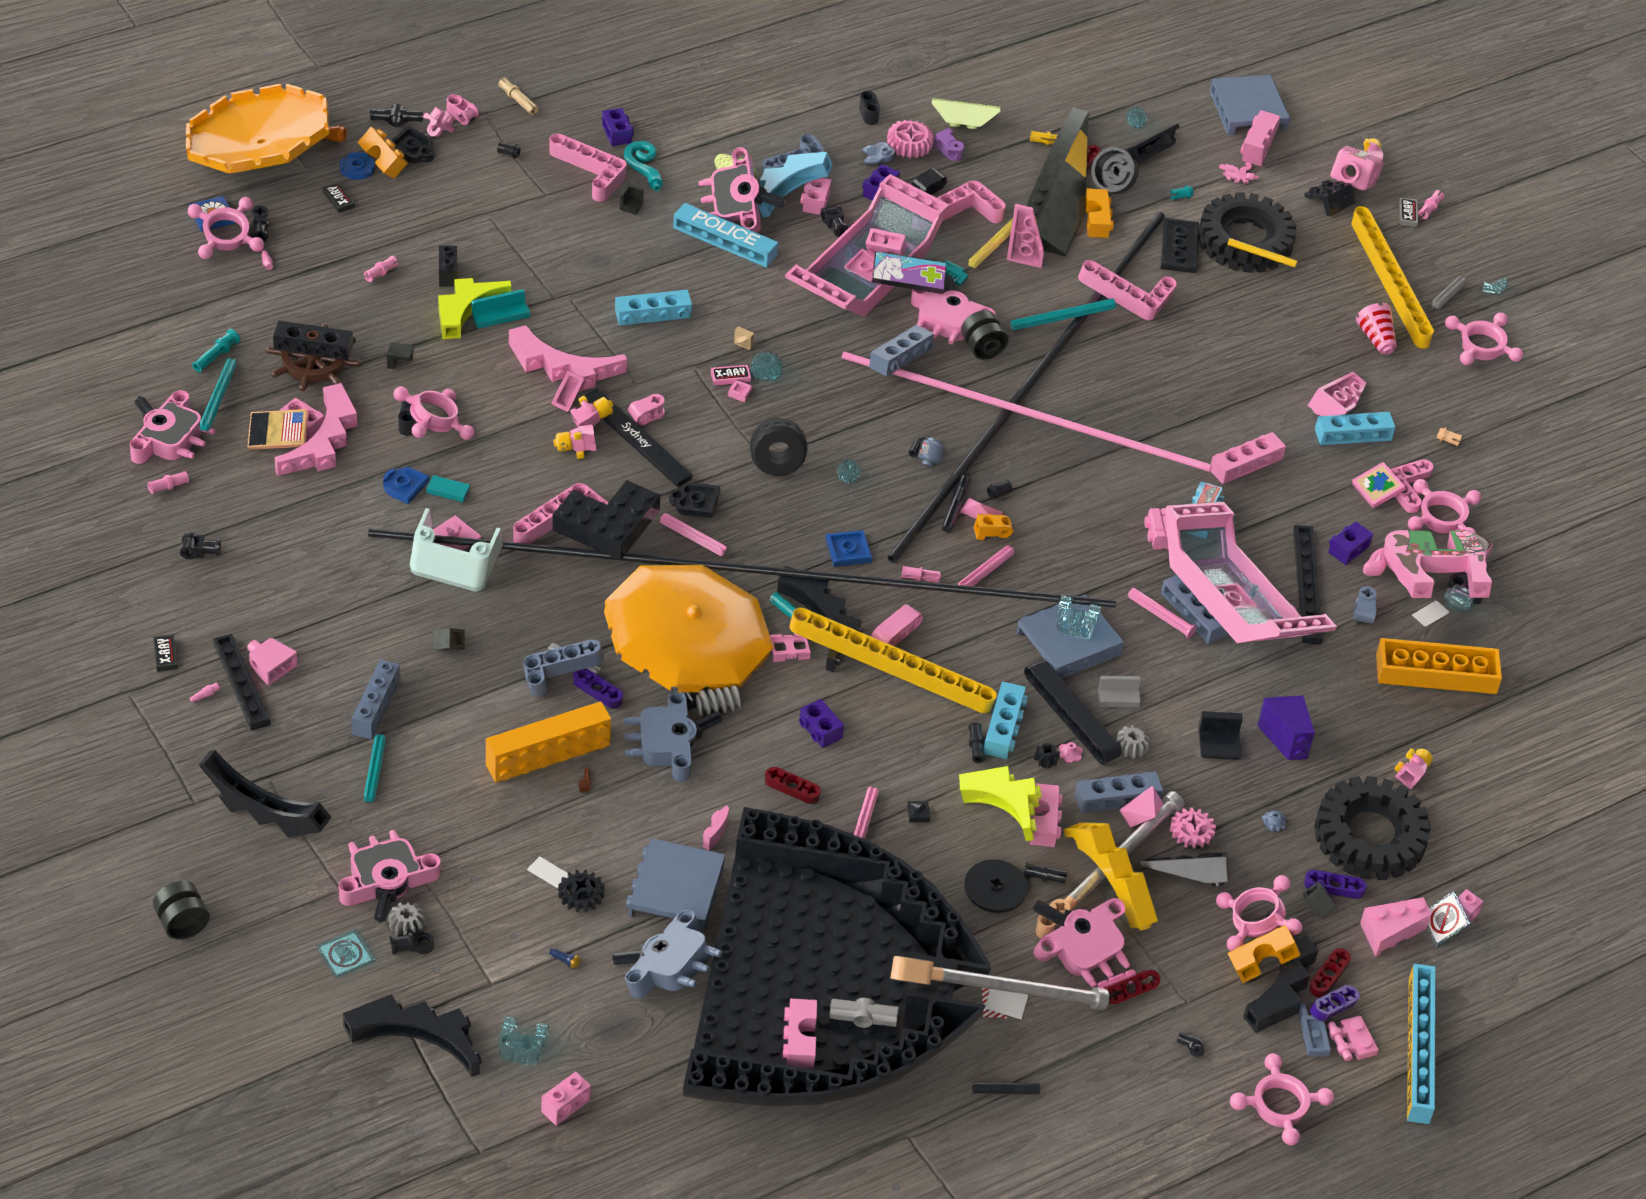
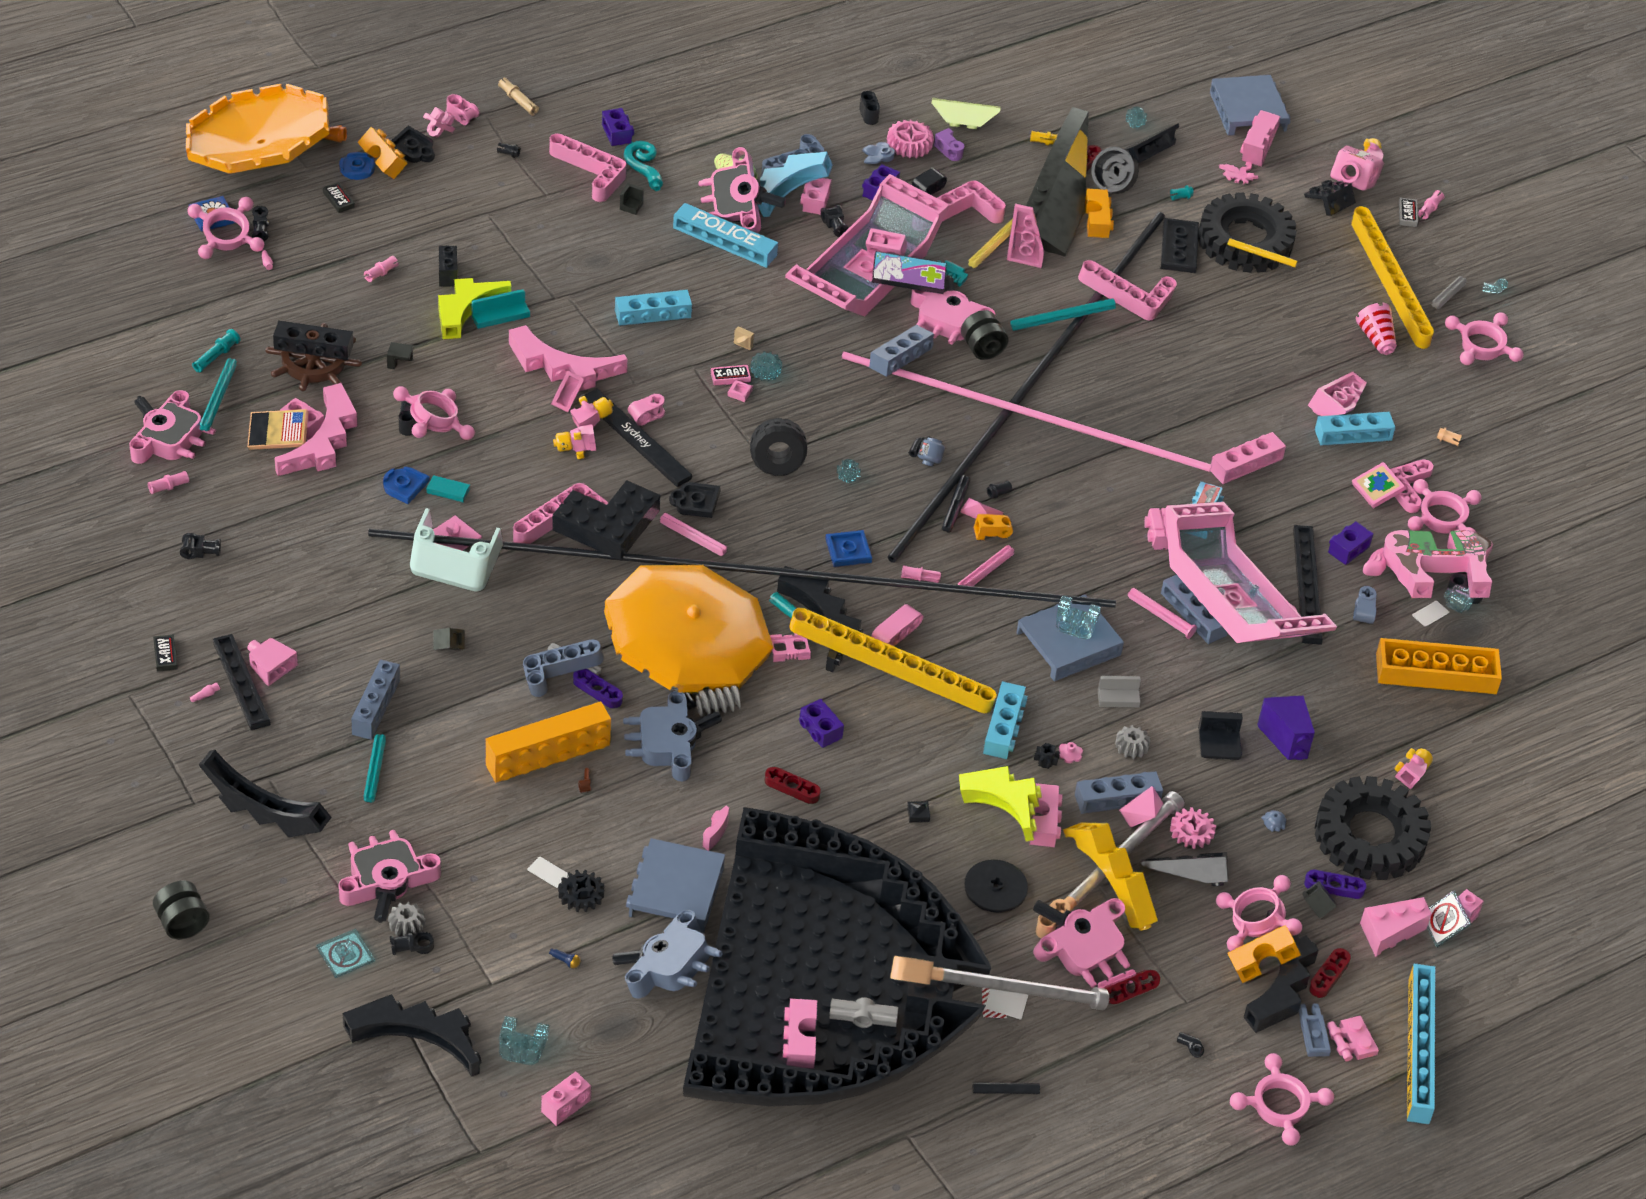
black pin [370,104,424,127] -> none
bright pink axle [854,787,879,839] -> none
black pin [968,722,985,763] -> none
black beam [1024,659,1121,765] -> none
black pin [1024,862,1068,884] -> none
dark purple beam [1310,985,1360,1021] -> none

